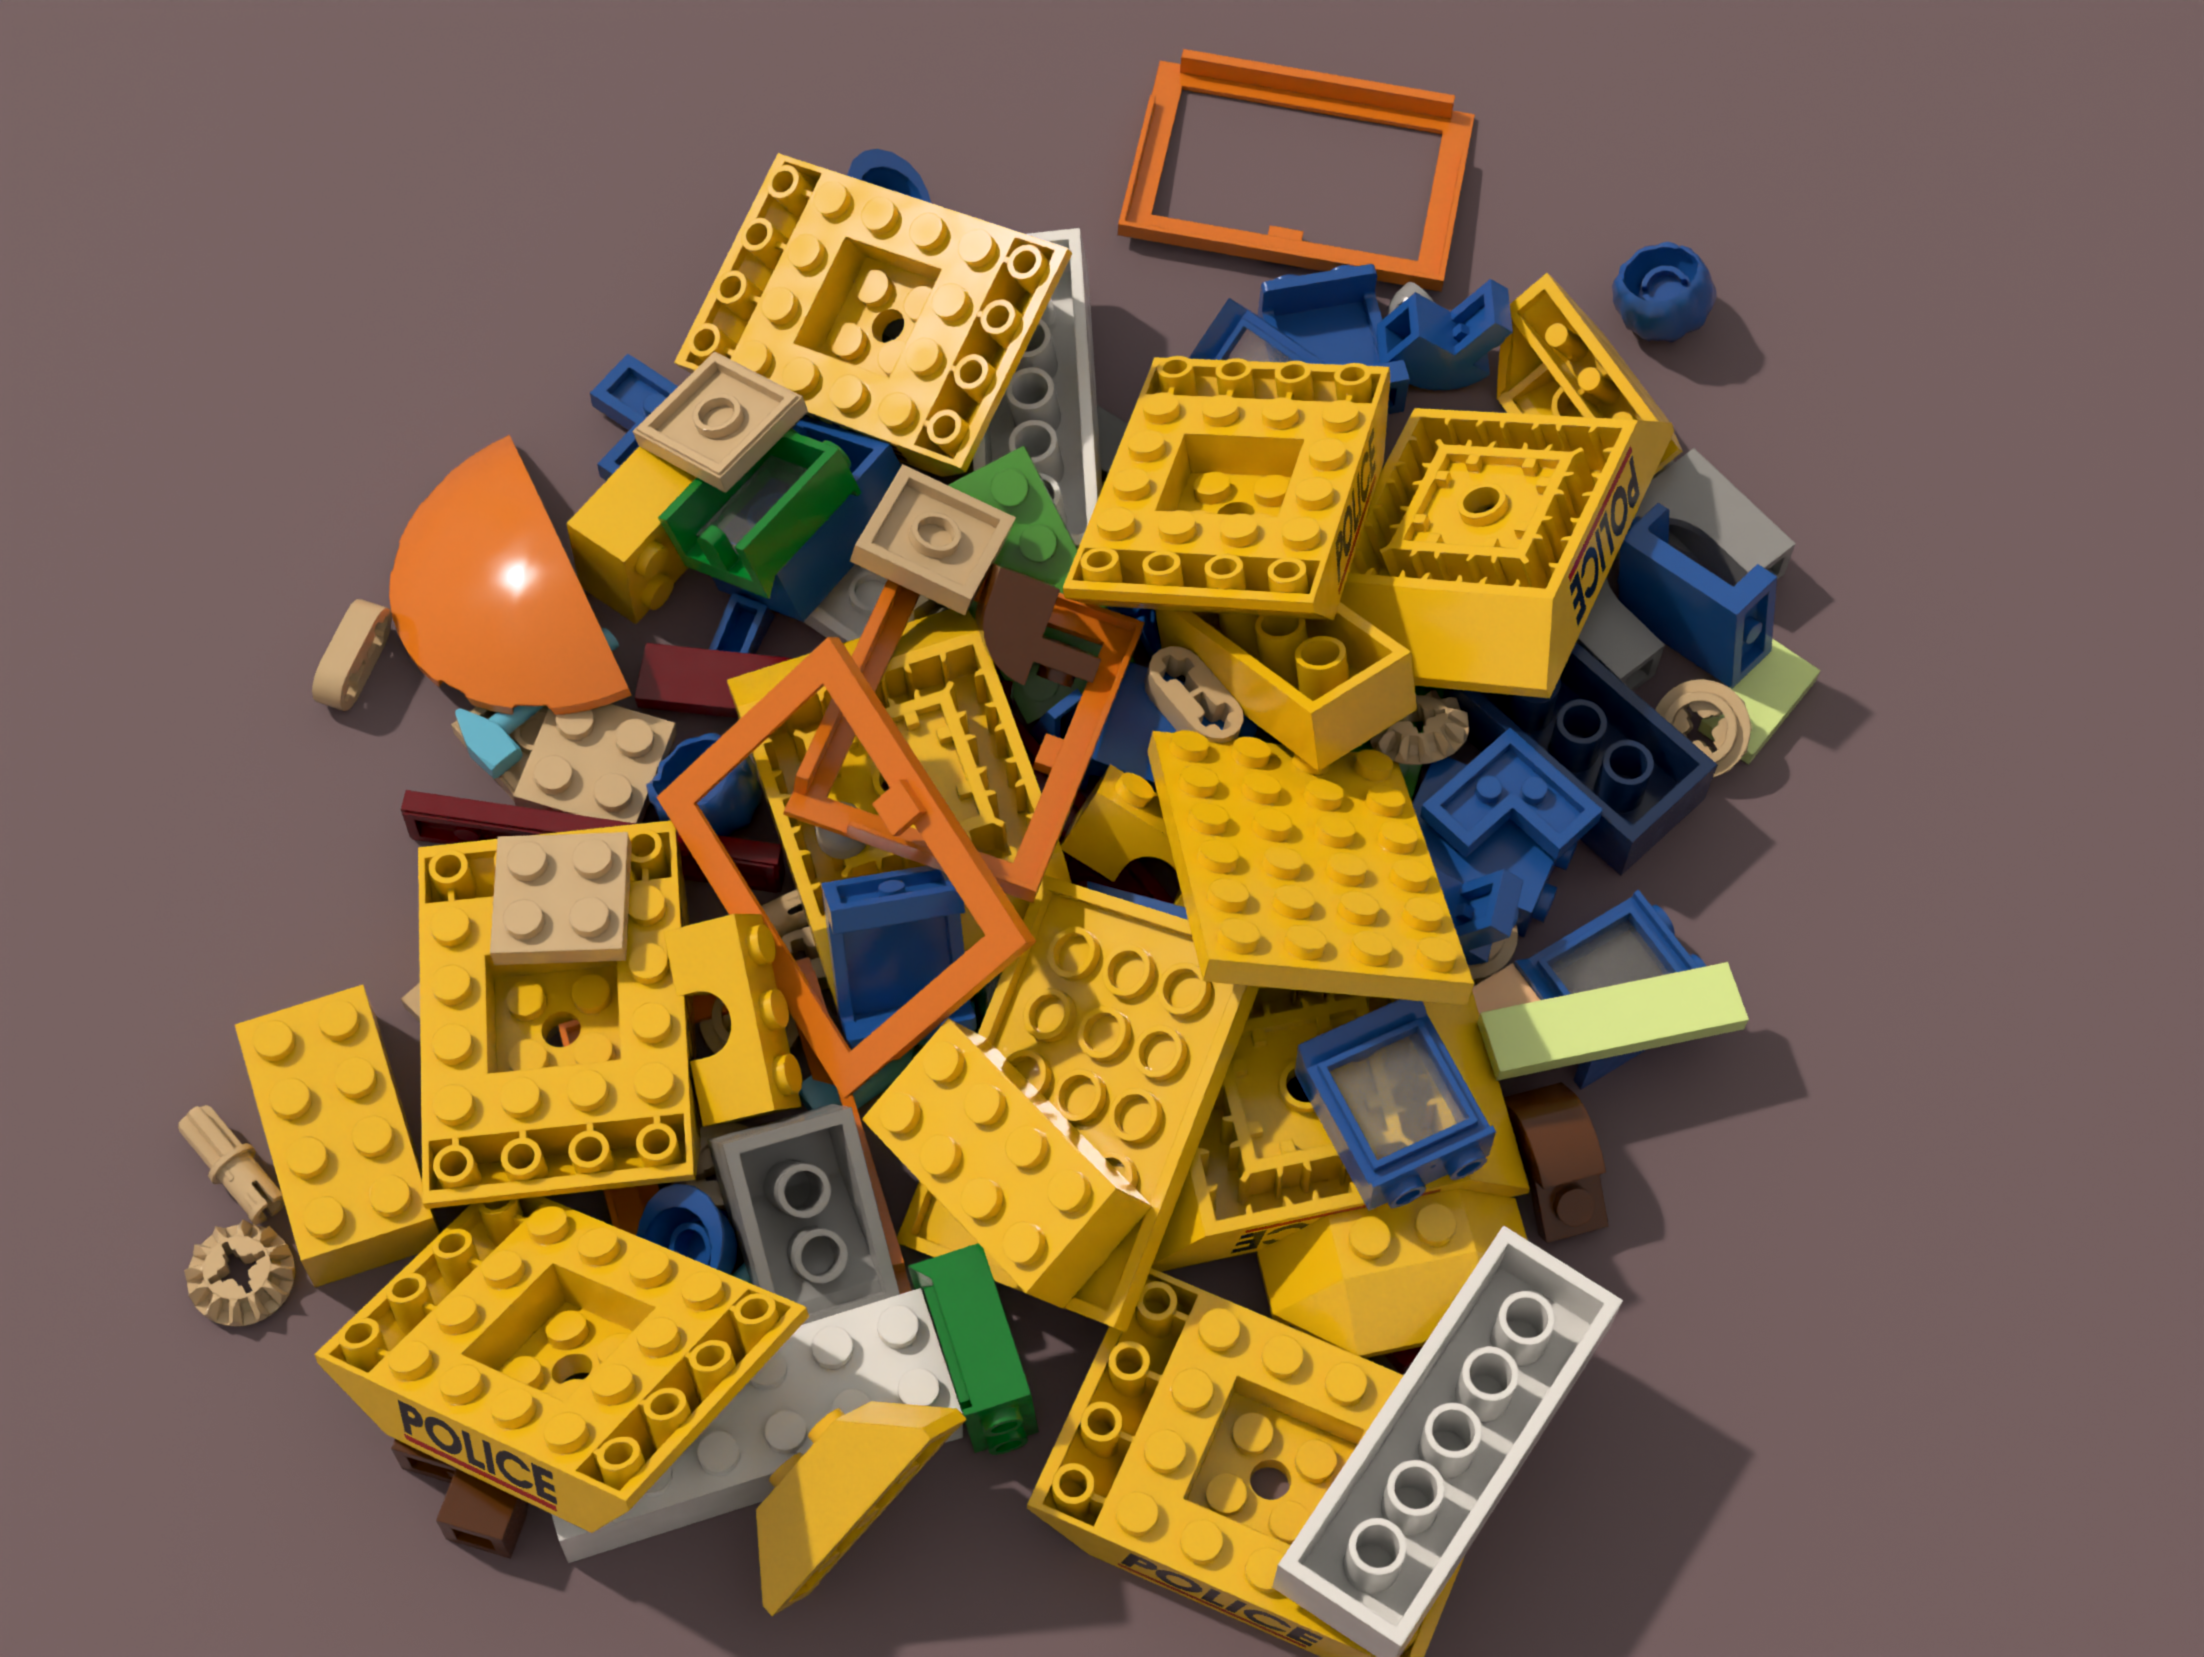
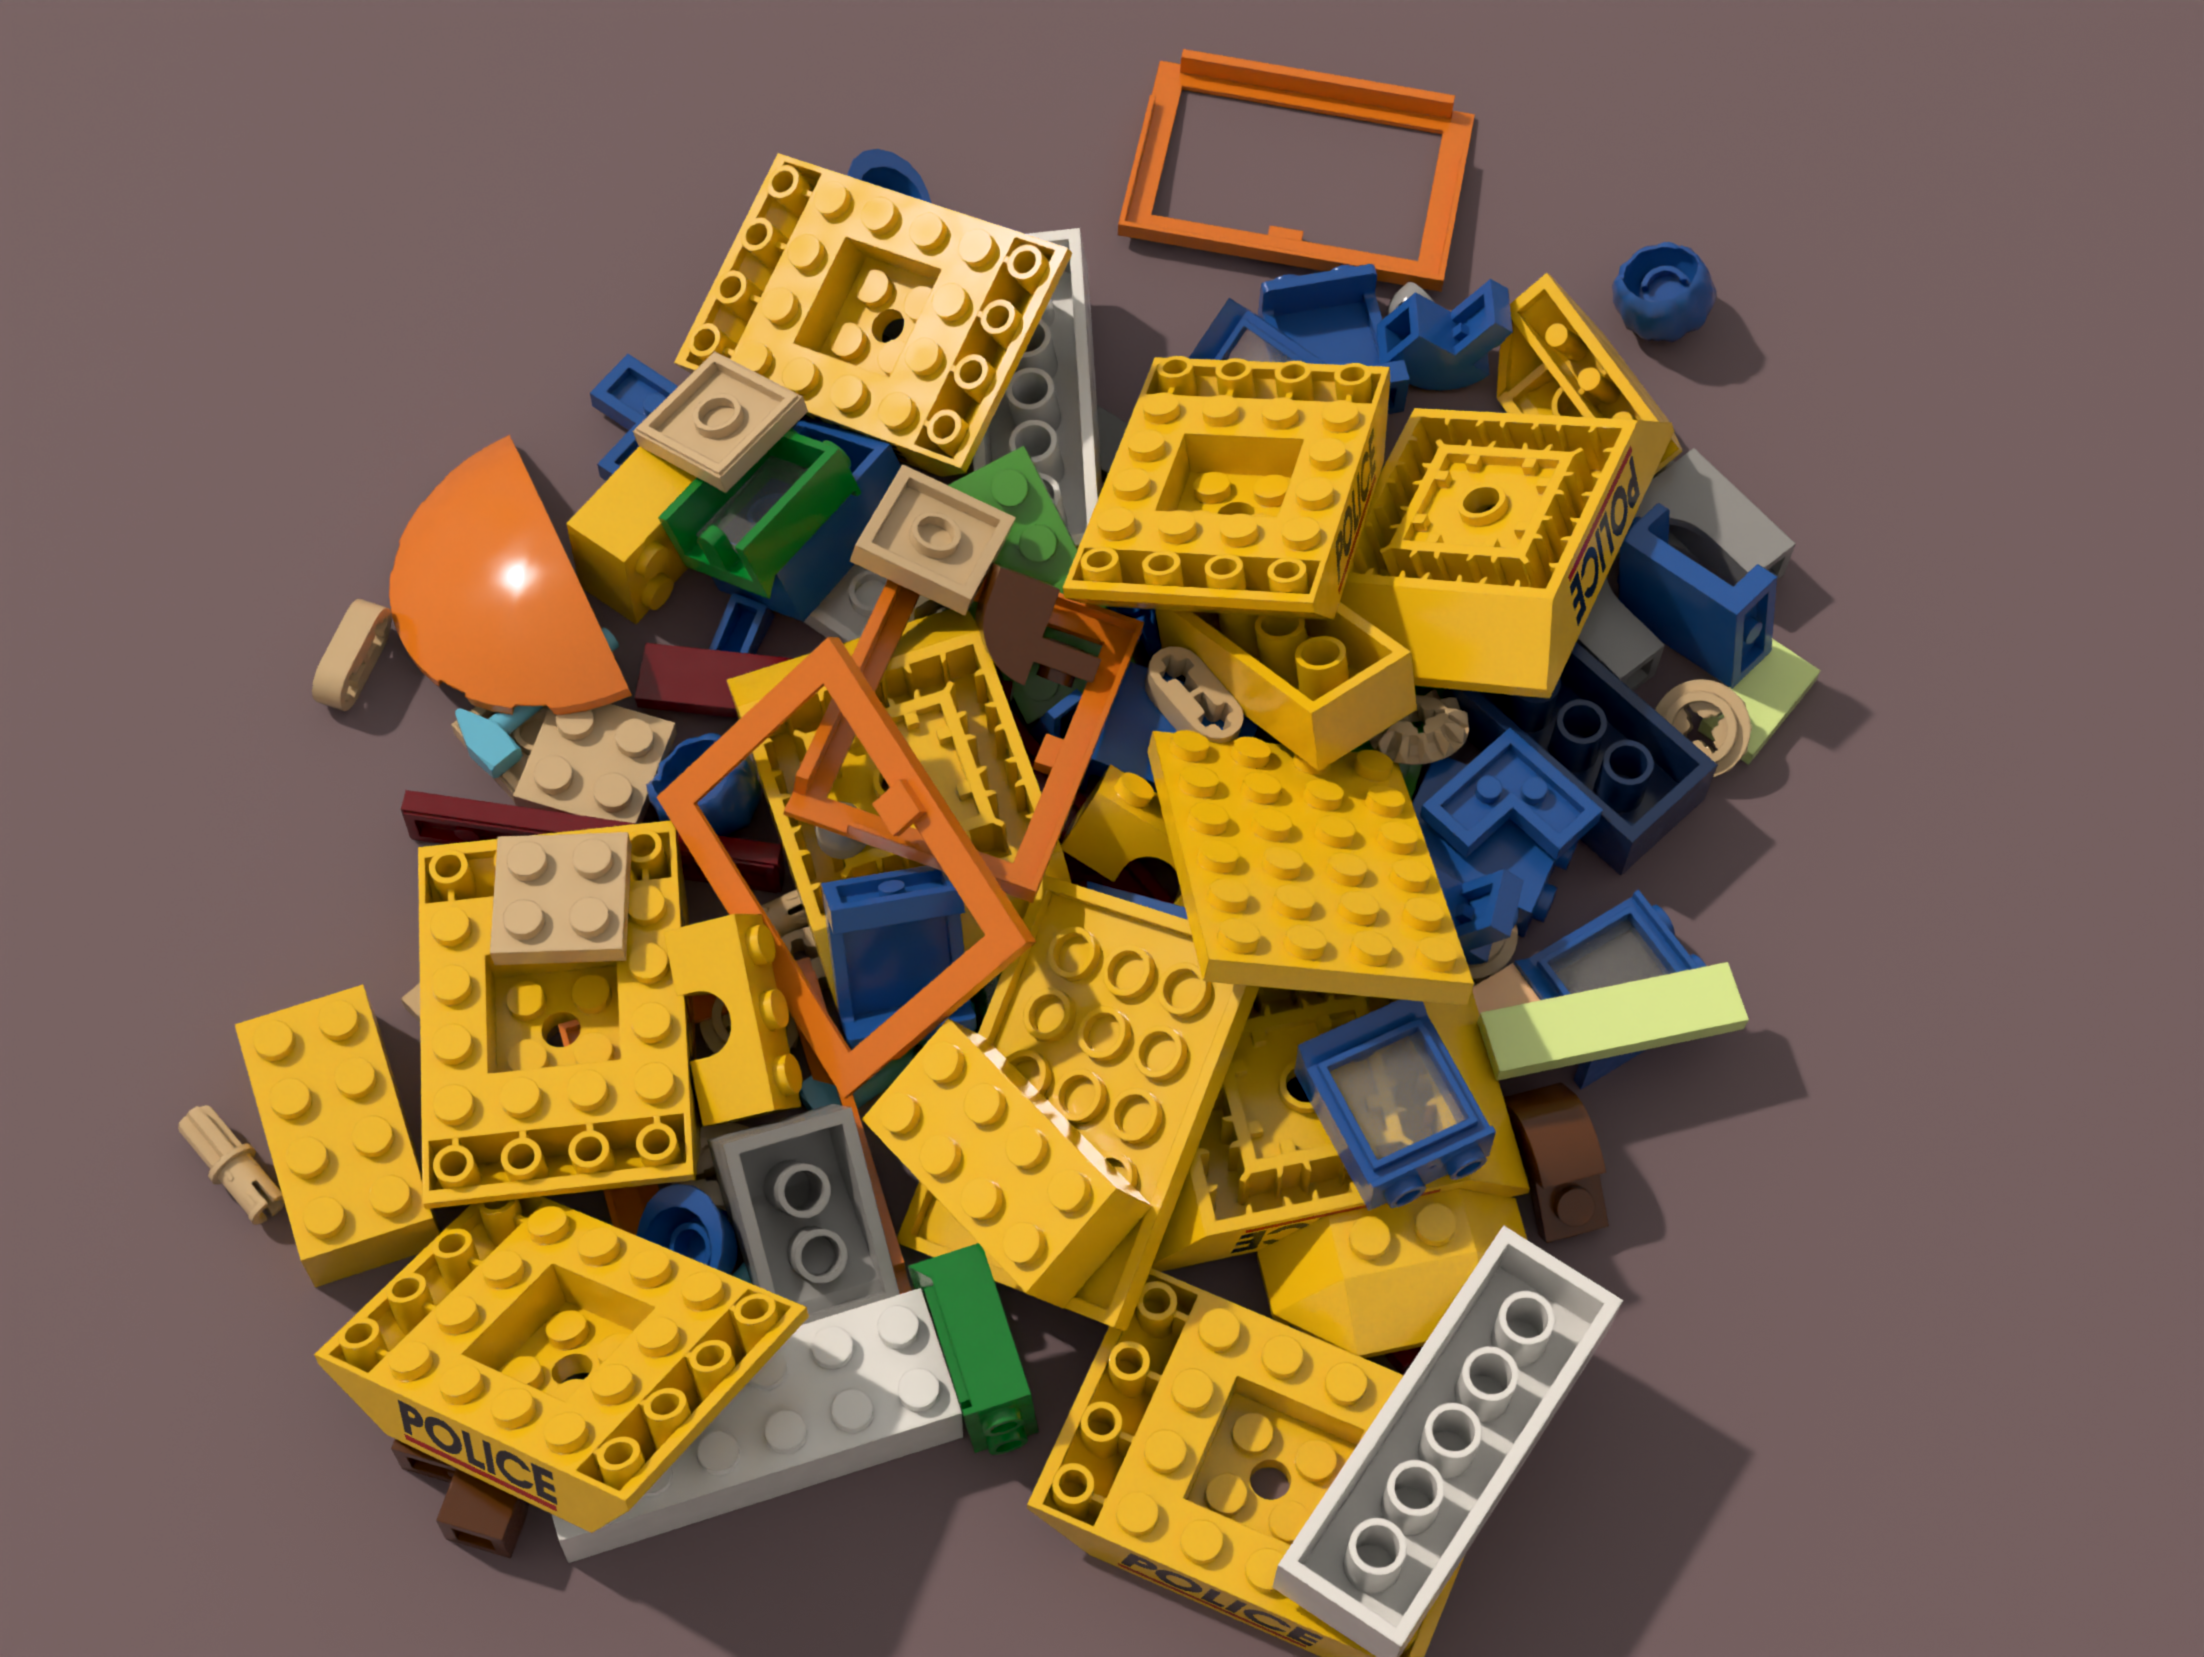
tan gear [184,1219,295,1326] -> none
yellow wedge [756,1401,966,1616] -> none

